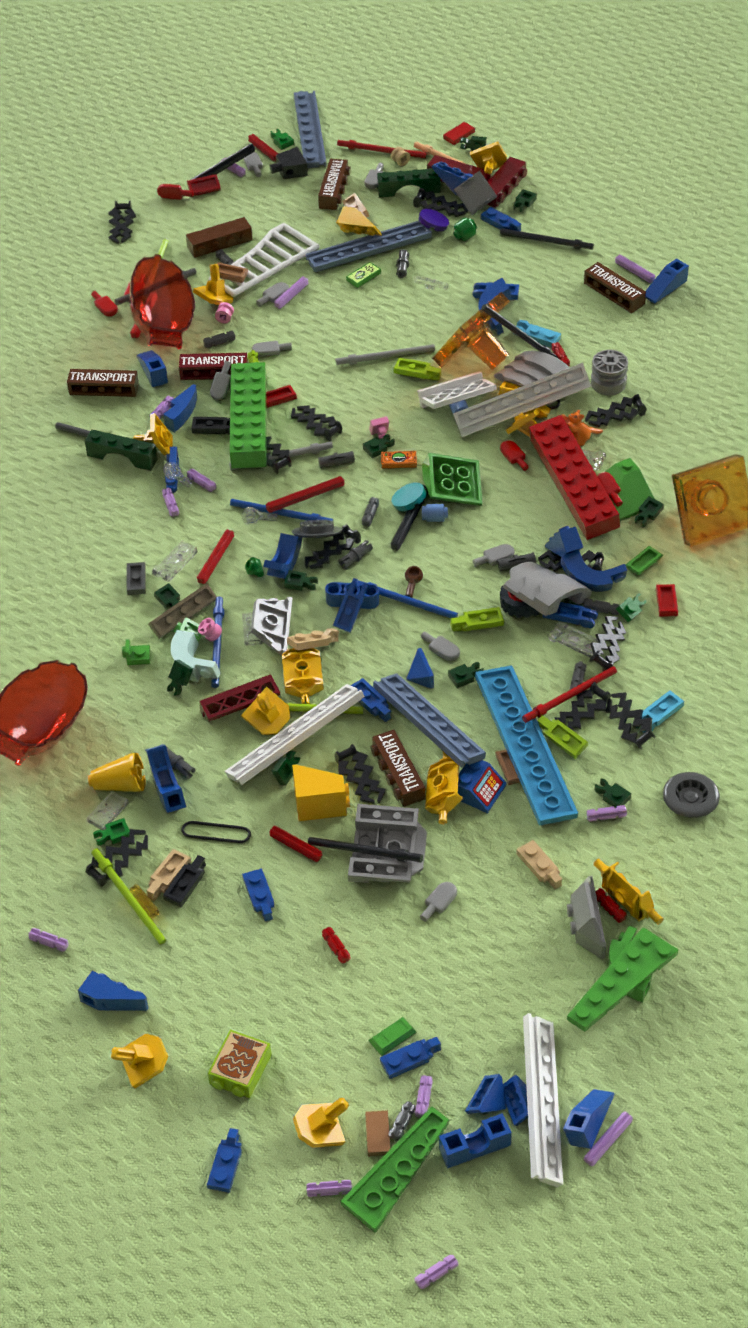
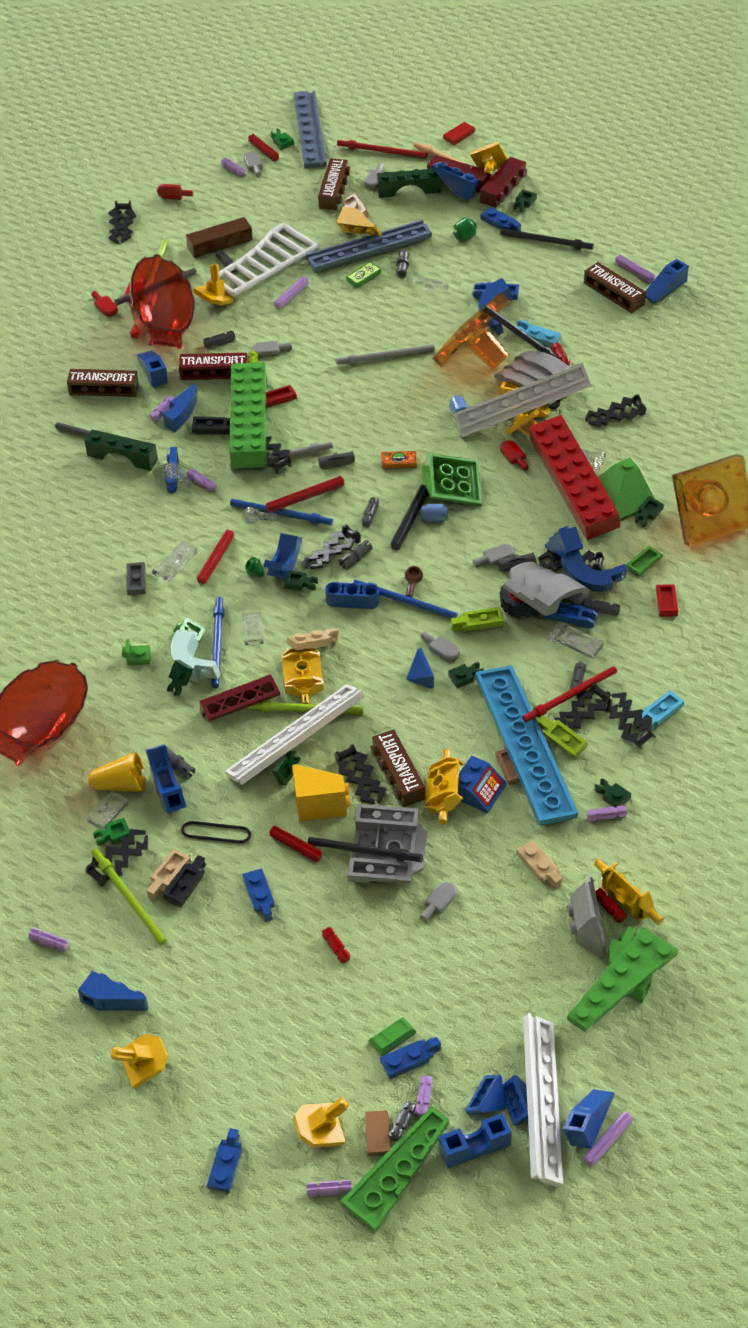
clear yellow axle [129,884,159,919] -> none
yellow piece [133,413,173,456] -> none
dark tan tile [148,583,217,639] -> none
dark green plate [154,583,180,609] -> none
lavender axle [162,488,179,517] -> none
red tile [187,174,221,196] -> none
black axle [190,143,256,180] -> none
bright pink wheel [198,618,222,642] -> none
brick [208,1030,272,1098] -> none
light grey piece [210,361,231,401] -> none
bright pink wheel [215,302,234,323] -> none
medium nougat tile [217,263,248,283] -> none
yellow piece [241,687,290,735] -> none
light grey wing [251,597,293,656] -> none
light grey piece [256,282,289,306] -> none
black torso [269,147,308,179] -> none
black piece [291,405,343,442] -> none
dark grey wheel [292,520,342,538] -> none
blue hinge [333,578,369,633] -> none
blue hinge [351,678,391,722] -> none
dark green plate [363,434,395,459] -> none
bright pink tile [369,416,389,439] -> none
sand blue plate [373,673,486,768] -> none
tan wheel [391,147,410,166] -> none
teal tile [391,483,426,511] -> none
lime hinge [393,357,442,381] -> none
black piece [413,188,468,217] -> none
lavender axle [415,1255,458,1289] -> none
white fence [417,371,497,409] -> none
dark purple tile [418,209,449,231] -> none
light grey piece [454,171,498,215] -> none
dark green plate [460,136,487,151] -> none
orange animal [562,410,603,446] -> none
piece [589,616,626,671] -> none
light grey wheel [591,350,628,395] -> none
red piece [597,472,623,507] -> none
green plate [616,593,647,623] -> none
dark grey wheel [663,772,720,818] -> none

